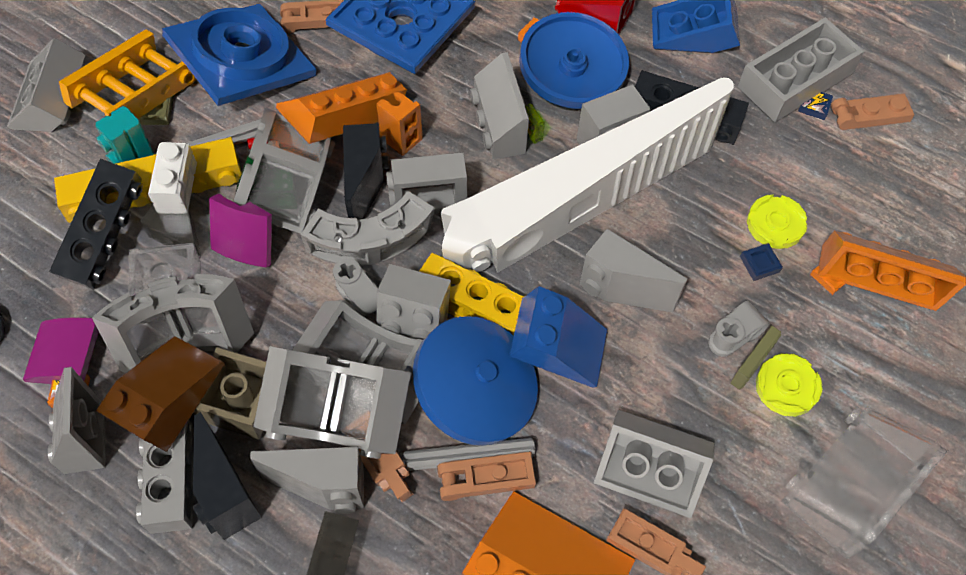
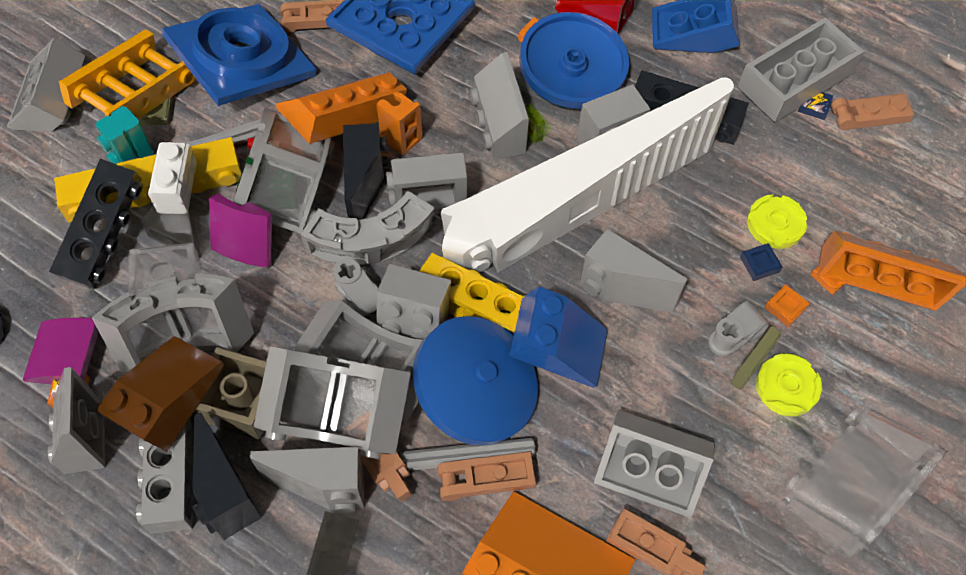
none -> orange tile [764,284,810,327]

